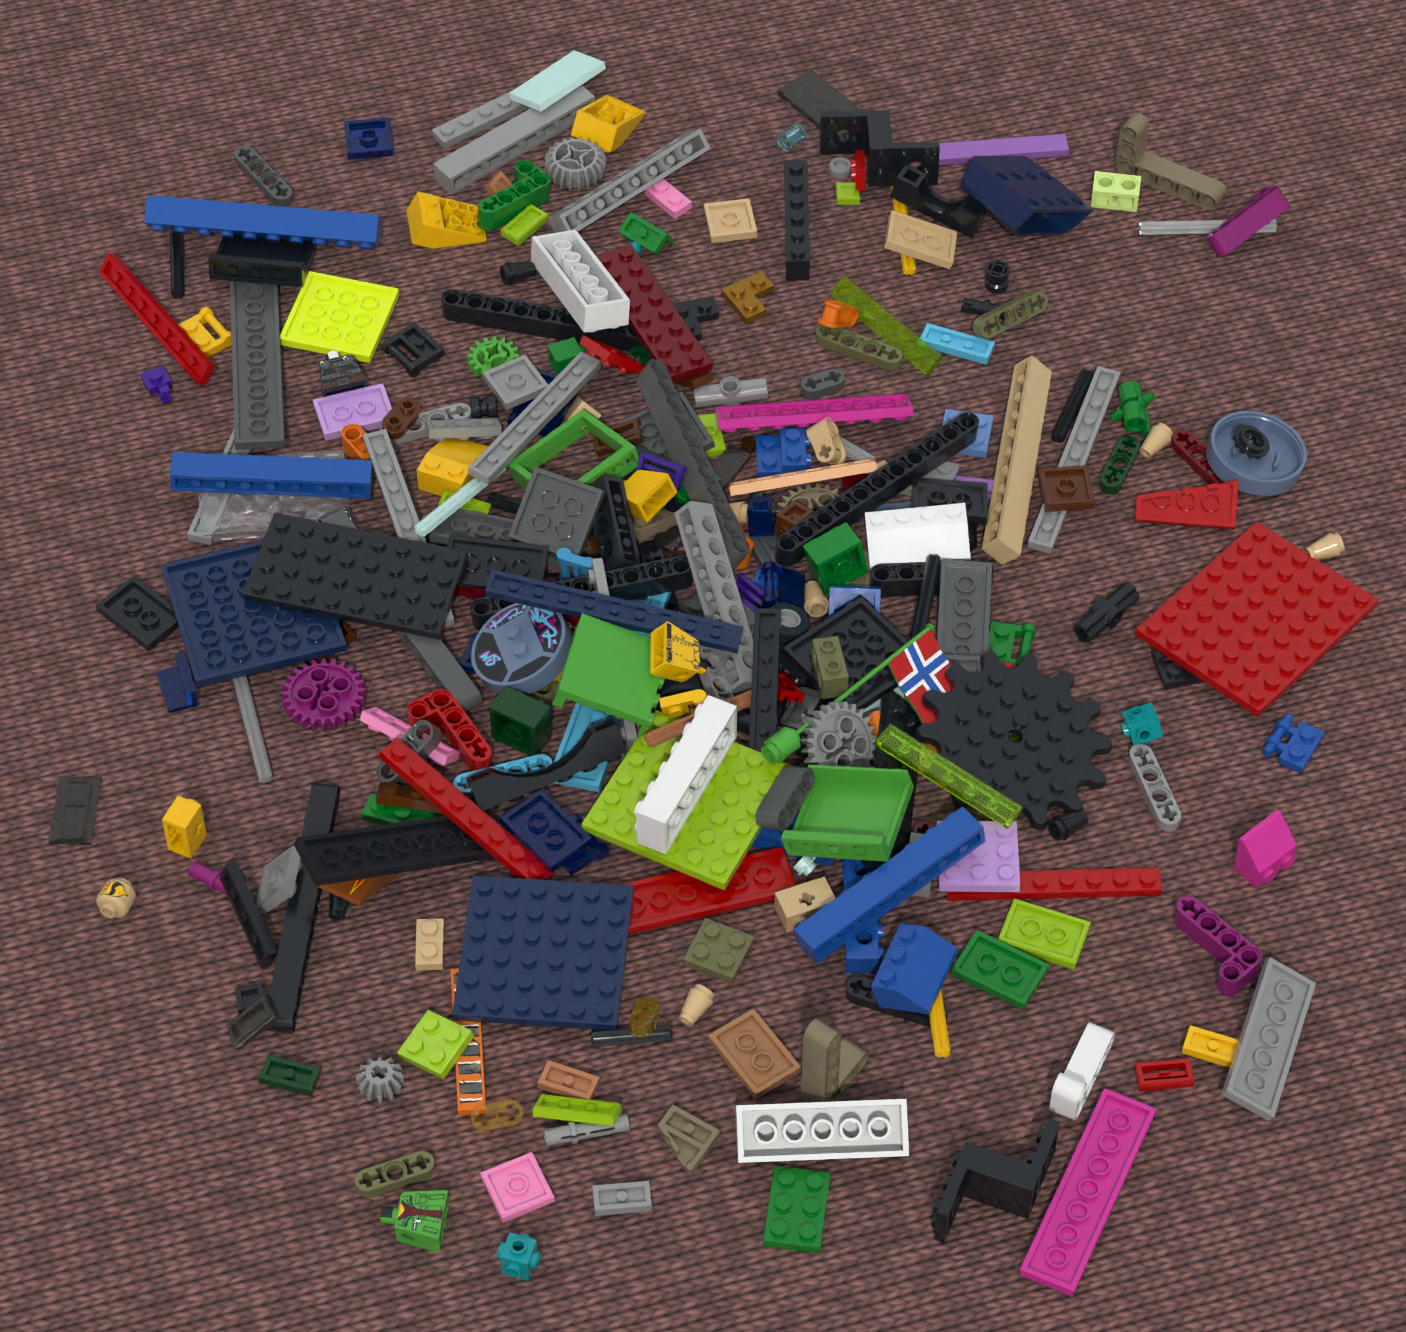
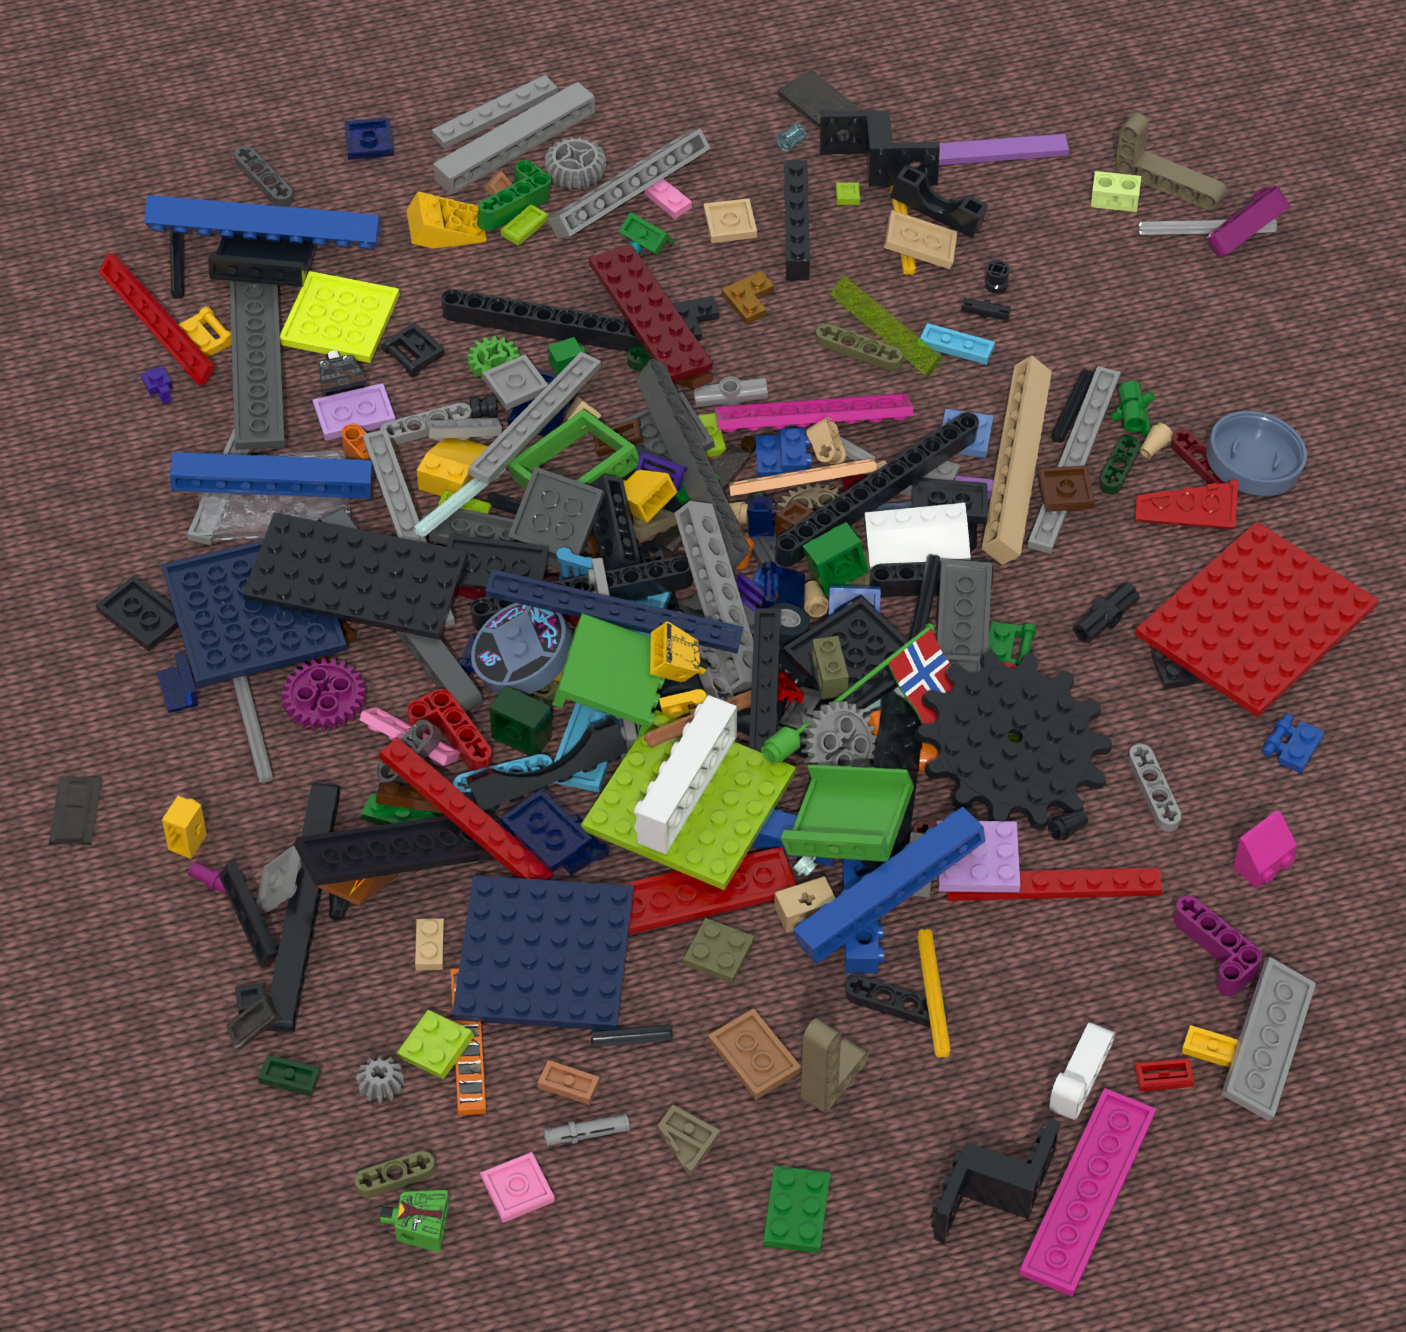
tan head [96,878,136,918] -> none
reddish brown plate [382,398,420,439] -> none
clear yellow beam [470,1100,523,1130] -> none
teal brick [497,1232,541,1281] -> none
black cone [500,262,536,285] -> none
light aqua tile [509,50,606,112] -> none
white brick [531,230,630,333] -> none
lime tile [533,1094,622,1126] -> none
yellow slope [571,95,646,153] -> none
red plate [579,335,644,374] -> none
light grey plate [592,1181,652,1216] -> none
clear yellow beam [629,998,660,1037] -> none
tan cone [678,984,714,1027] -> none
white brick [735,1099,909,1163] -> none
dark grey beam [755,765,815,831] -> none
dark grey beam [801,369,845,400] -> none
orange piece [817,299,859,328] -> none
light grey tile [829,157,851,179] -> none
red plate [850,150,865,191] -> none
blue slope [871,923,958,1014] -> none
clear neon green tile [875,723,1023,829] -> none
green plate [951,930,1049,1010] -> none
dark blue piece [961,156,1094,236] -> none
olive beam [973,290,1048,338] -> none
lime tile [998,898,1091,970] -> none
teal brick [1120,702,1164,746] -> none
black gear [1232,425,1270,460] -> none
tan cone [1305,533,1345,560] -> none

